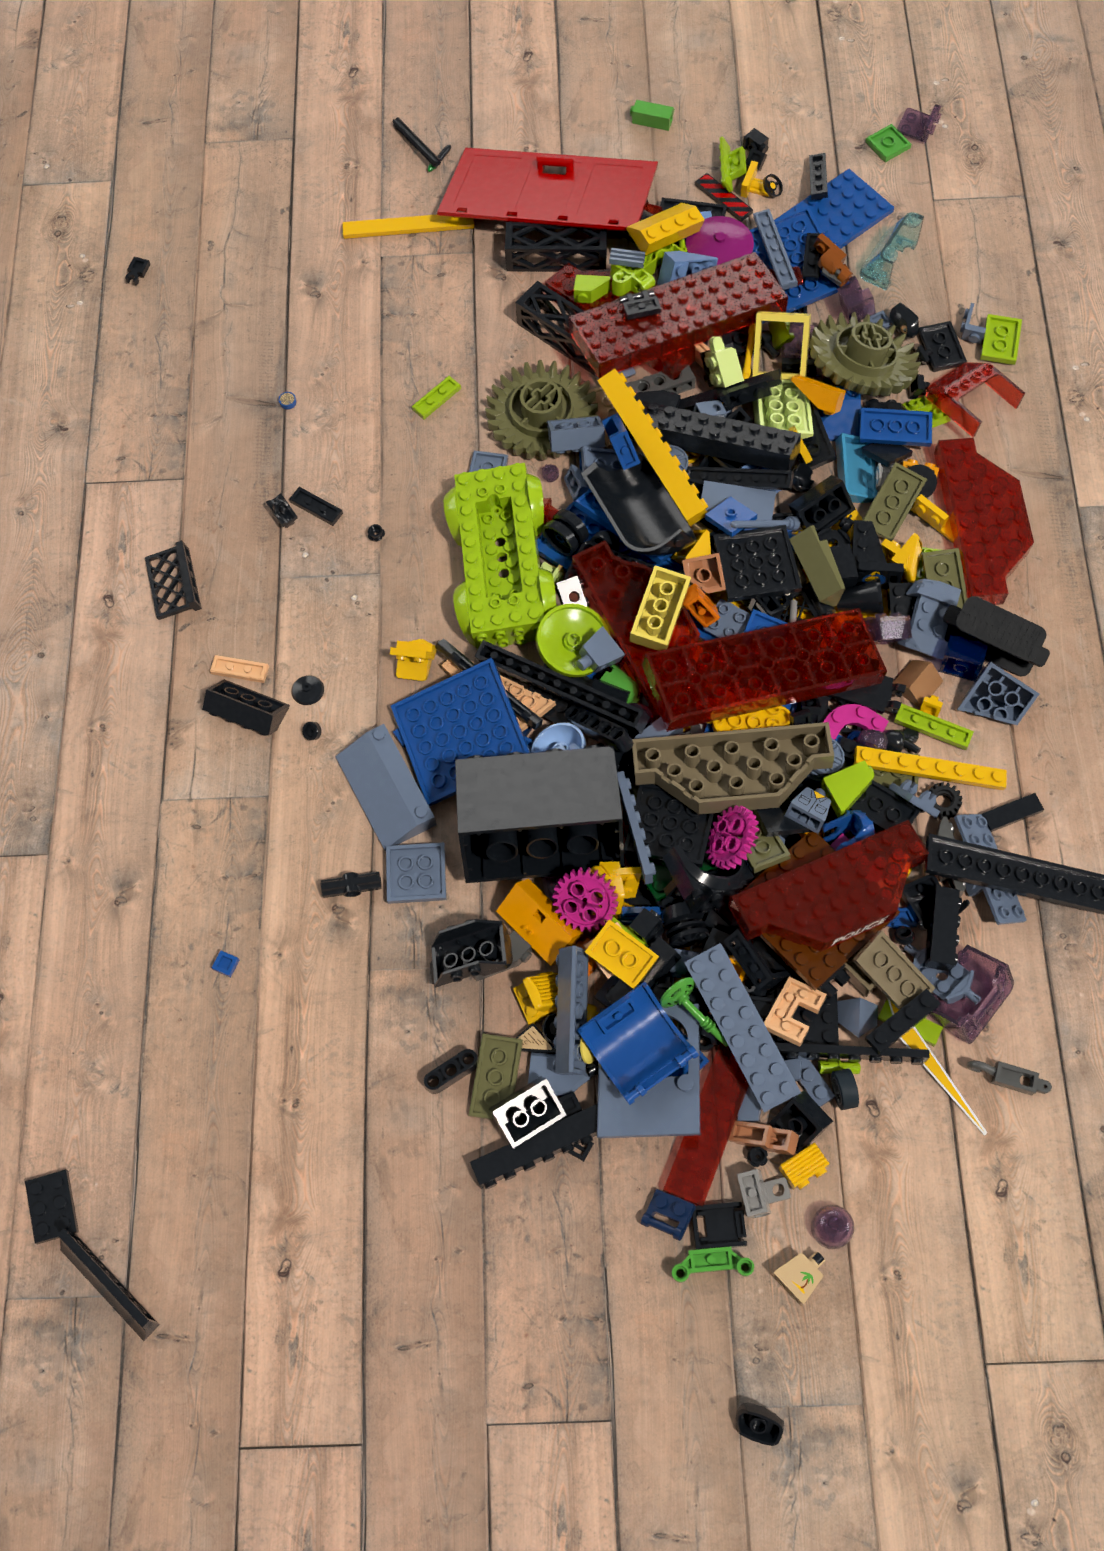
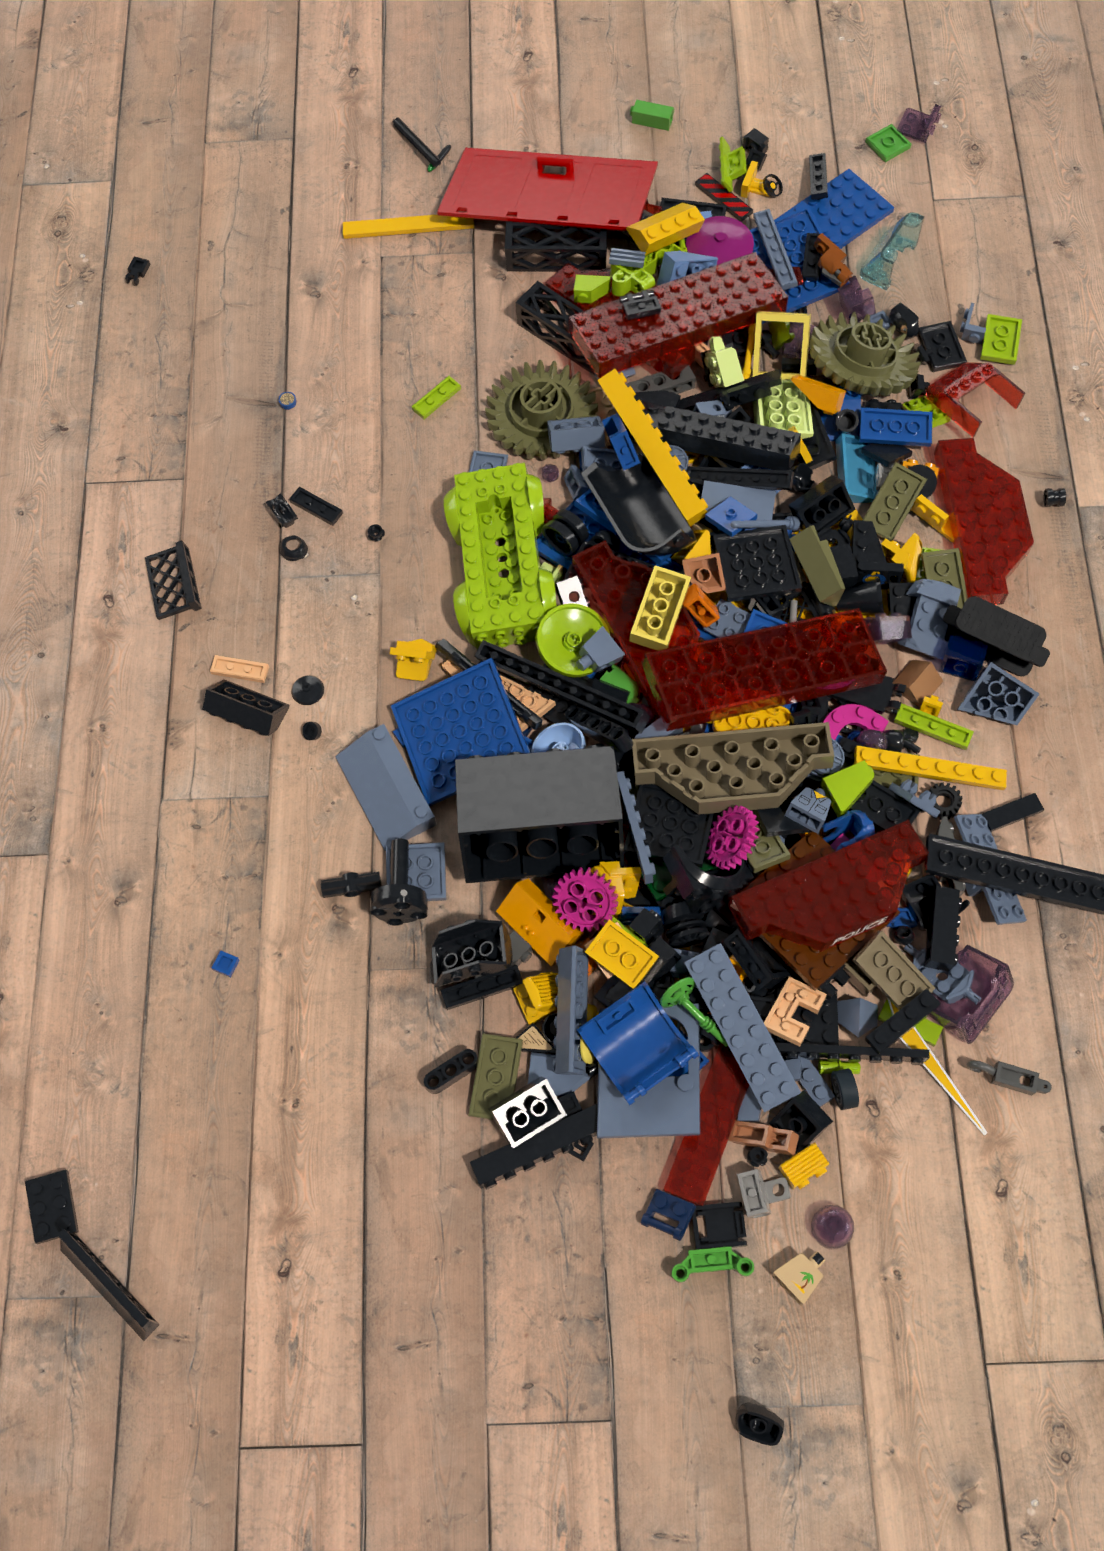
none -> black piece [279,535,308,561]
none -> black piece [370,838,428,926]
none -> black plate [441,965,523,1010]
none -> black piece [833,409,859,434]
none -> black wheel [1043,488,1066,507]

